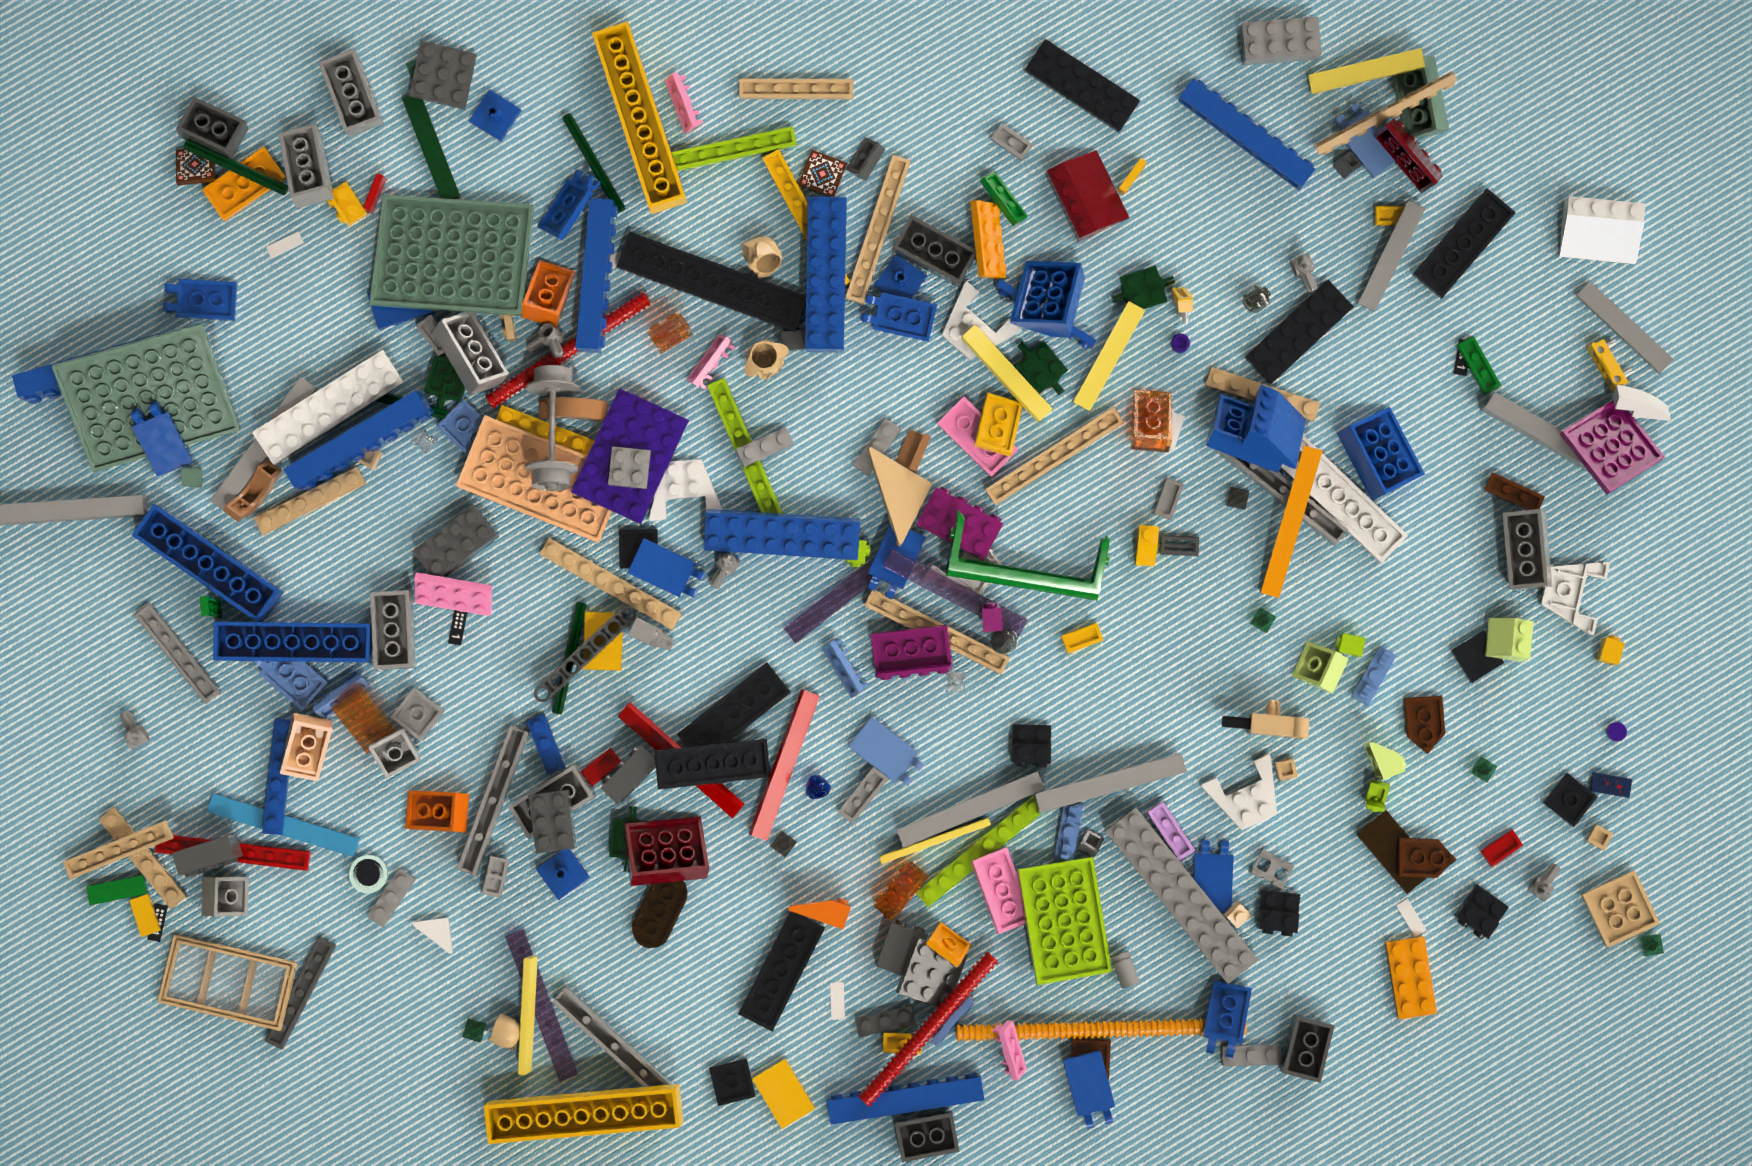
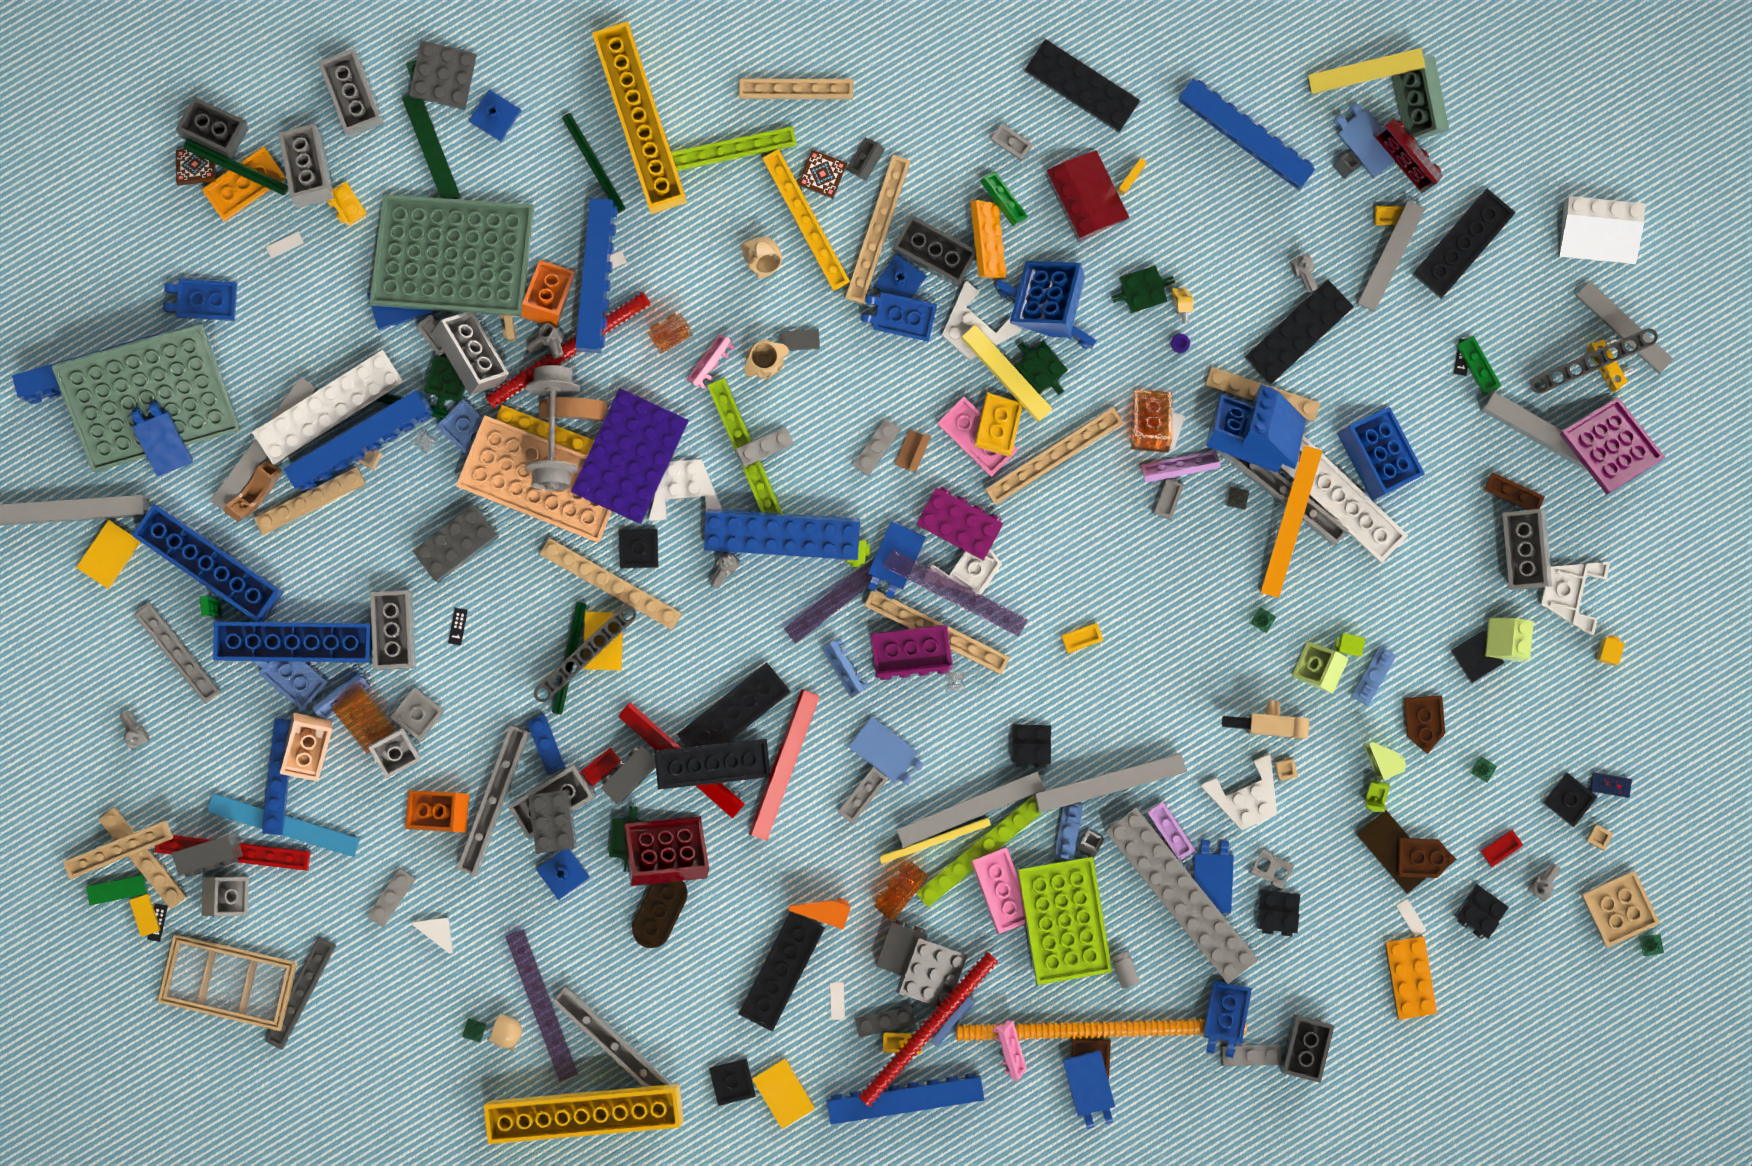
sand green tile [181,466,203,488] -> none
tile [349,855,388,893] -> none
red tile [363,173,387,214] -> none
bright pink plate [414,572,492,616] -> none
light grey hinge [481,855,509,898] -> none
light yellow tile [518,956,538,1075] -> none
blue tile [537,170,600,241] -> none
light grey plate [608,446,651,489] -> none
black plate [616,232,806,332] -> none
blue tile [627,538,706,598] -> none
light grey hinge [628,617,675,651] -> none
bright pink plate [665,73,703,133] -> none
clear smoke plate [770,831,797,858] -> none
blue brick [805,197,847,353] -> none
clear blue cone [805,775,831,799] -> none
tan tile [867,447,933,547] -> none
dark grey brick [895,1110,960,1162] -> none
light orange tile [926,922,971,967] -> none
green piece [946,511,1110,601] -> none
magenta brick [981,602,1003,632] -> none
clear smoke head [990,628,1018,654] -> none
light yellow tile [1073,301,1145,411] -> none
yellow slope [1135,525,1159,566] -> none
dark grey tile [1160,535,1199,557] -> none
tan plate [1224,901,1251,929] -> none
light grey brick [1240,17,1322,66] -> none
clear smoke head [1242,285,1271,313] -> none
tan plate [1314,71,1457,155] -> none
dark purple tile [1606,722,1627,742] -> none
white slope [1612,385,1671,421] -> none
none -> yellow tile [76,520,141,589]
none -> lavender plate [1141,450,1221,483]
none -> dark grey beam [1531,328,1658,394]

